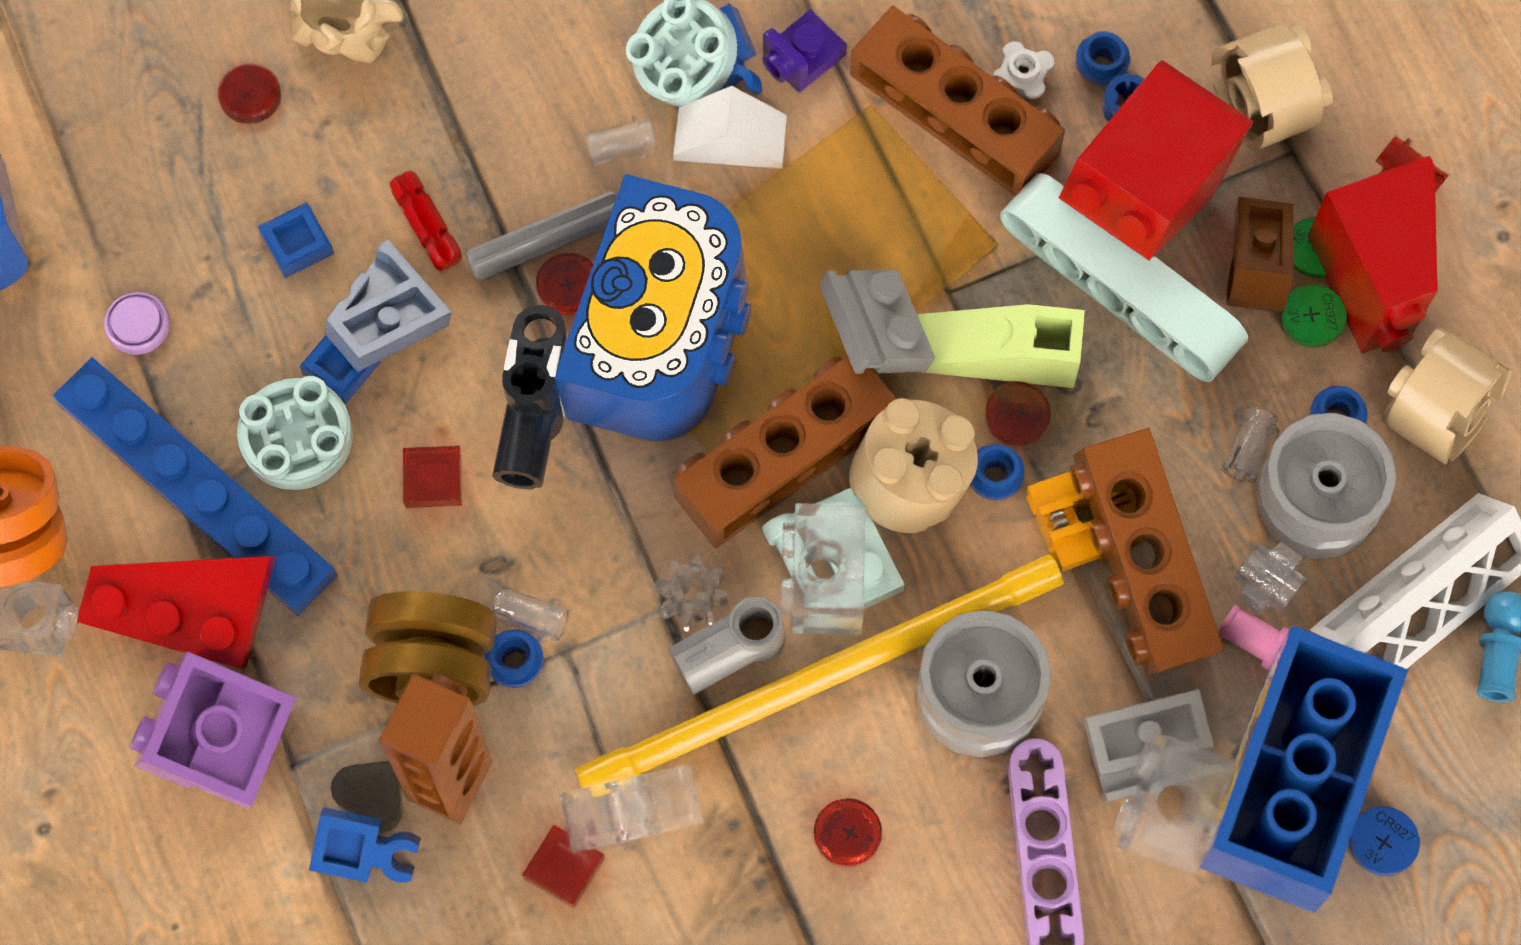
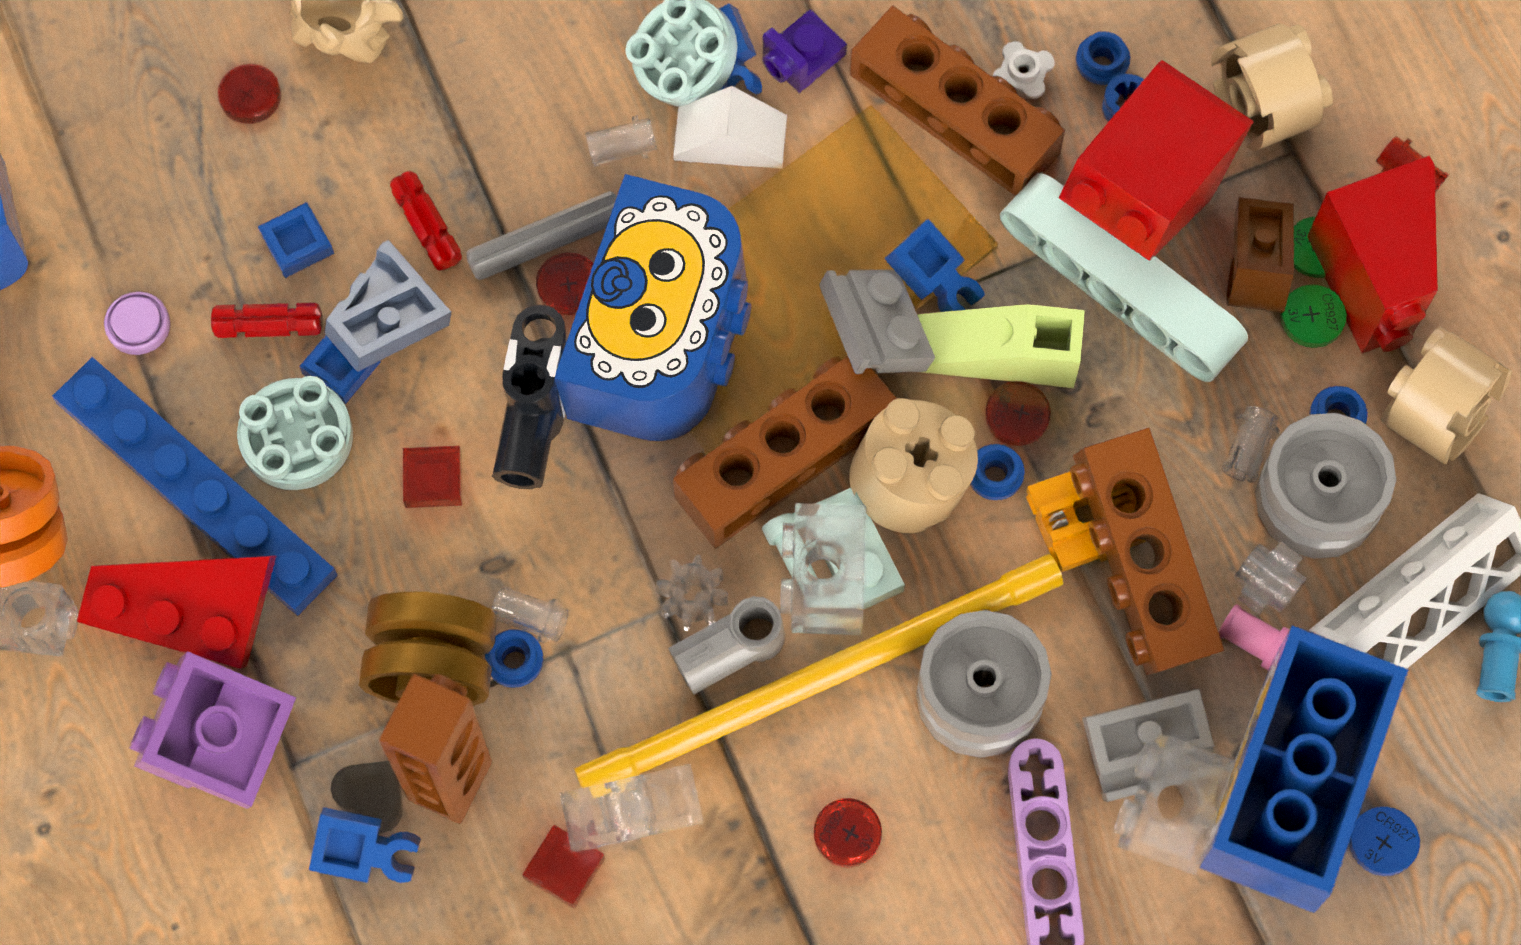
none -> red axle [211,302,323,338]
none -> blue plate [884,219,985,312]

